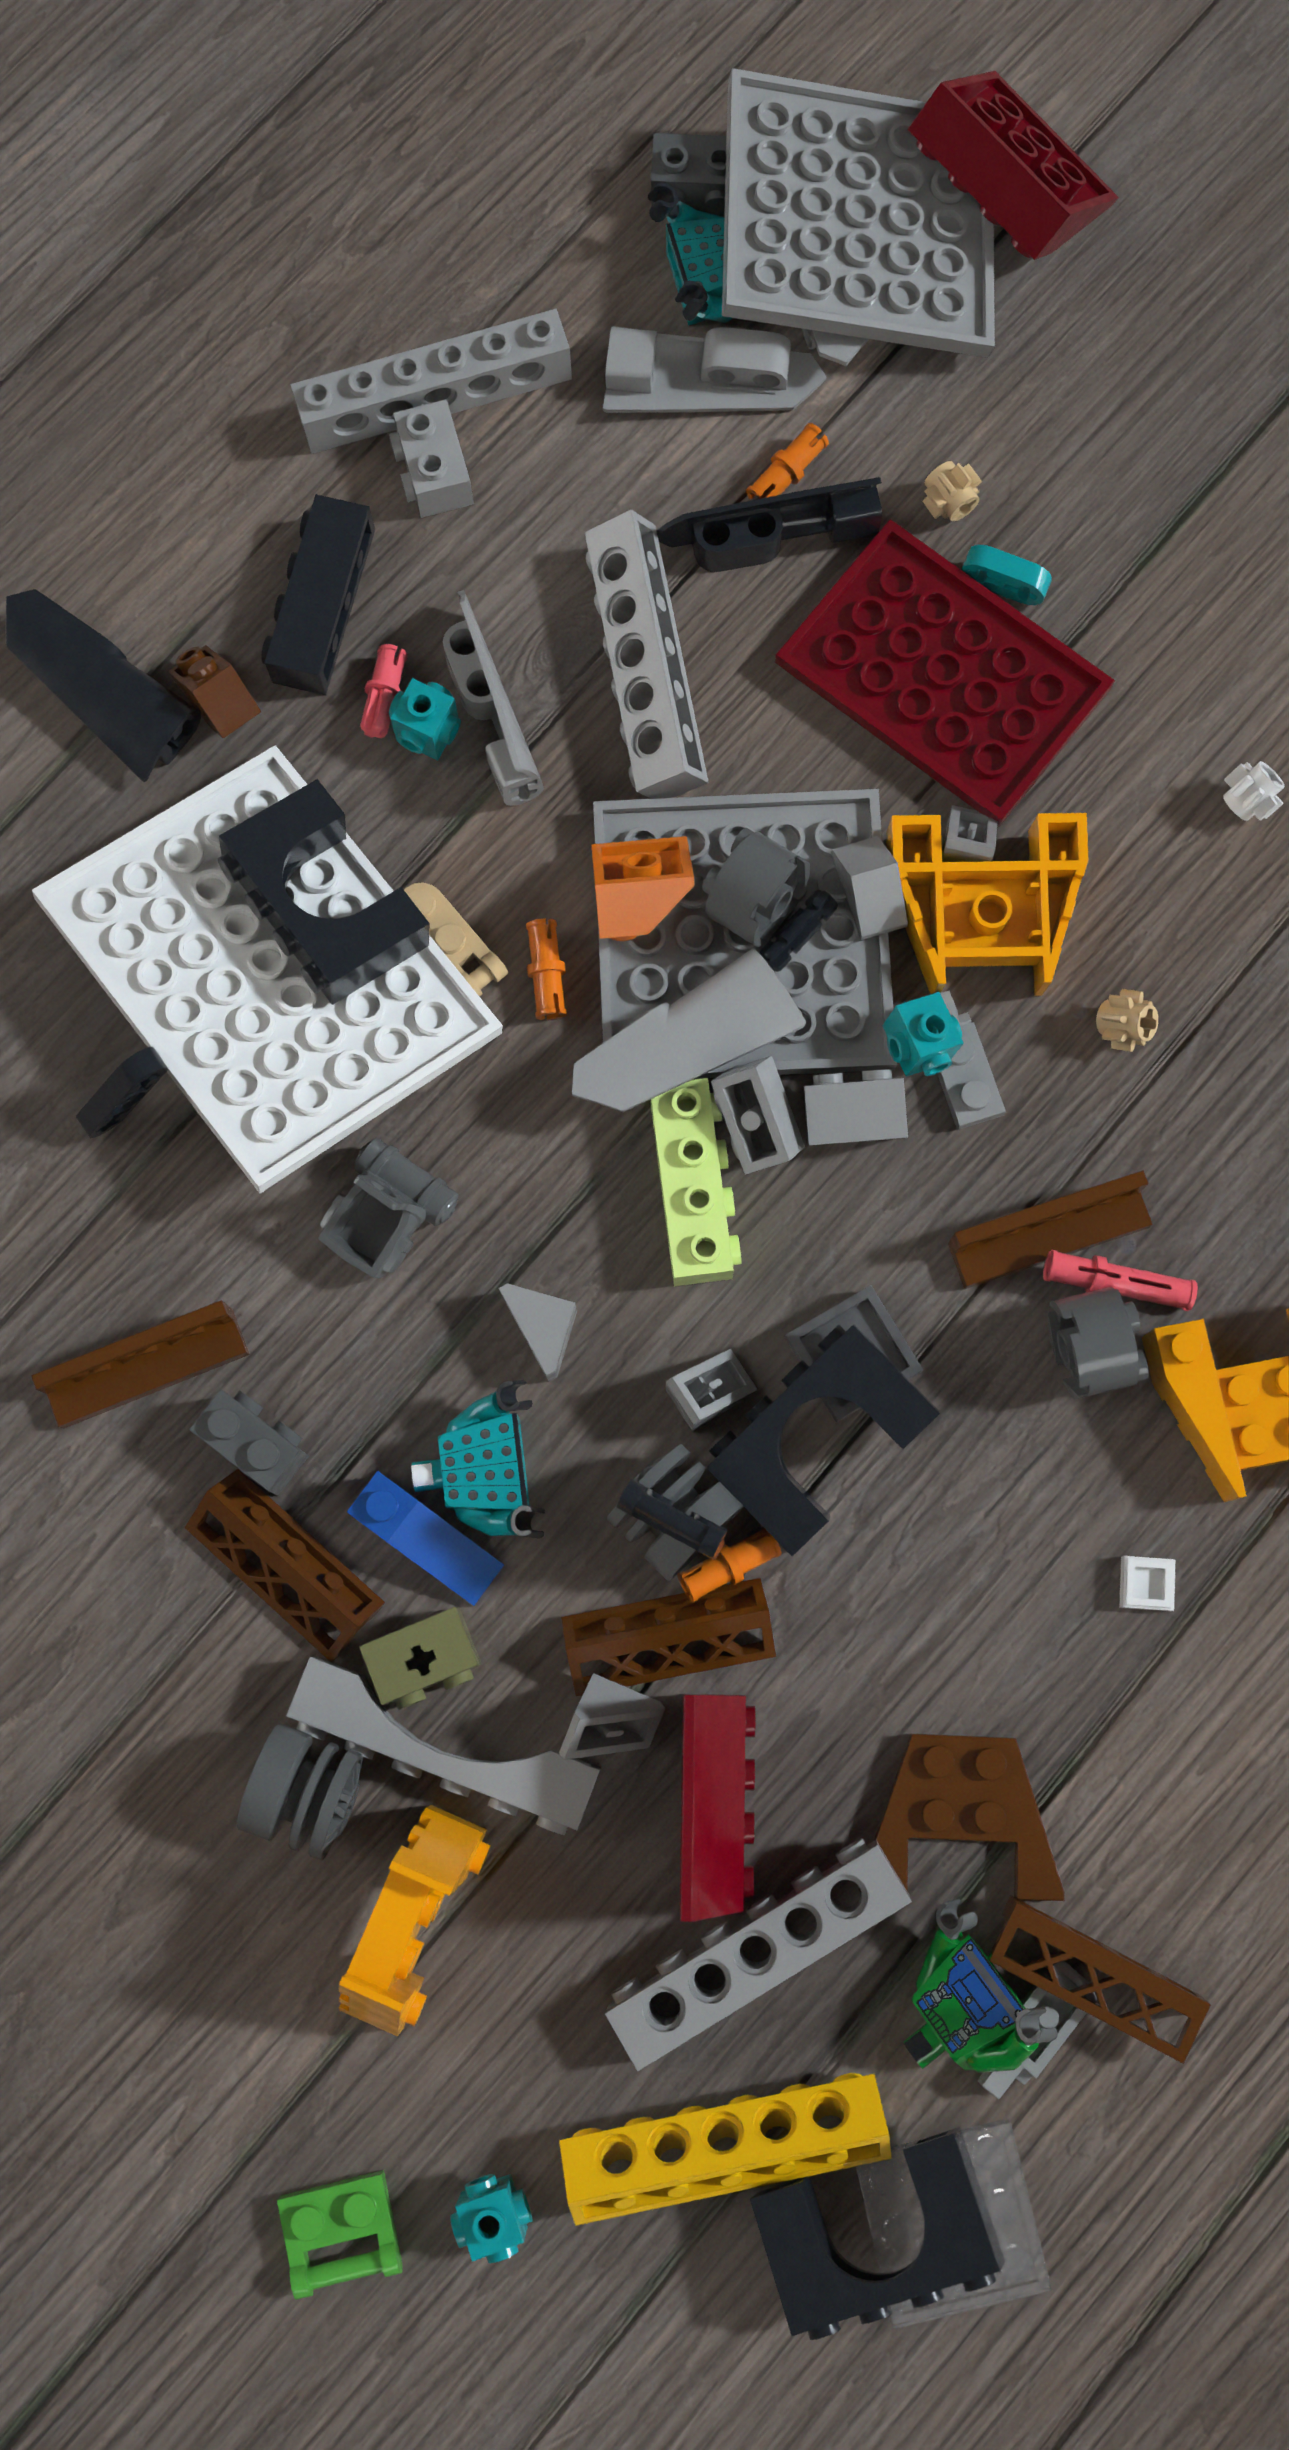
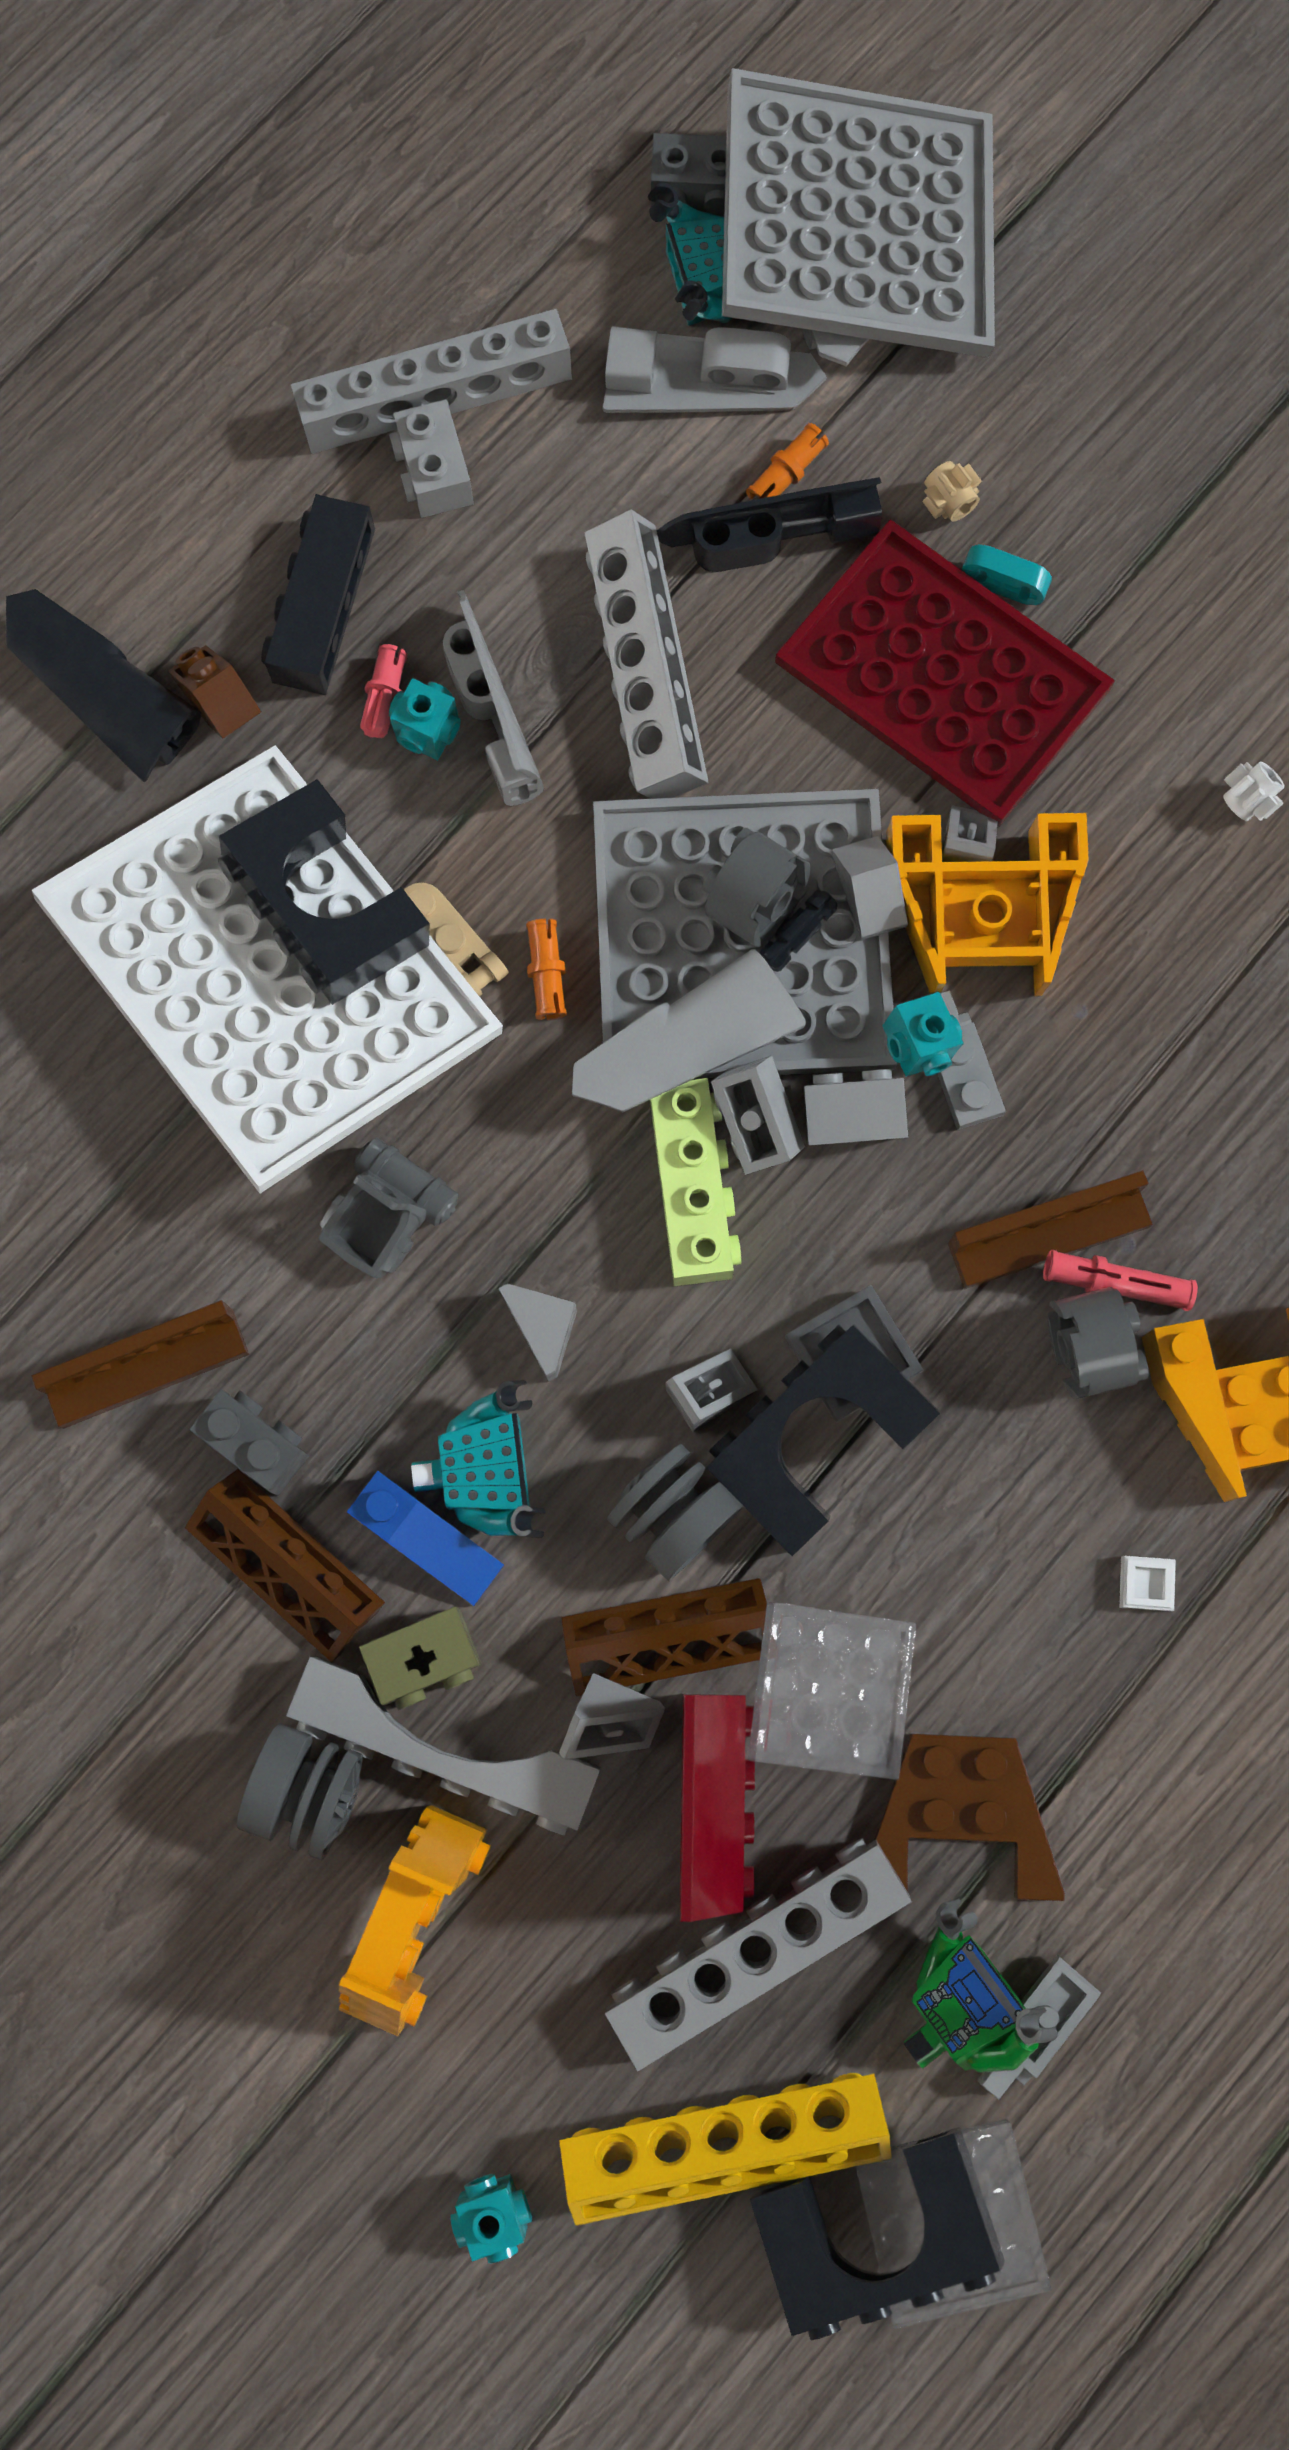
black beam [76,1046,168,1138] -> none
bright green plate [277,2170,402,2300] -> none
orange slope [591,836,694,941] -> none
black plate [616,1479,728,1560] -> none
orange pin [677,1527,782,1603] -> none
dark red slope [907,71,1119,260] -> none
reddish brown fence [988,1895,1211,2064] -> none
tan gear [1096,989,1158,1052] -> none
none -> clear plate [748,1602,916,1780]

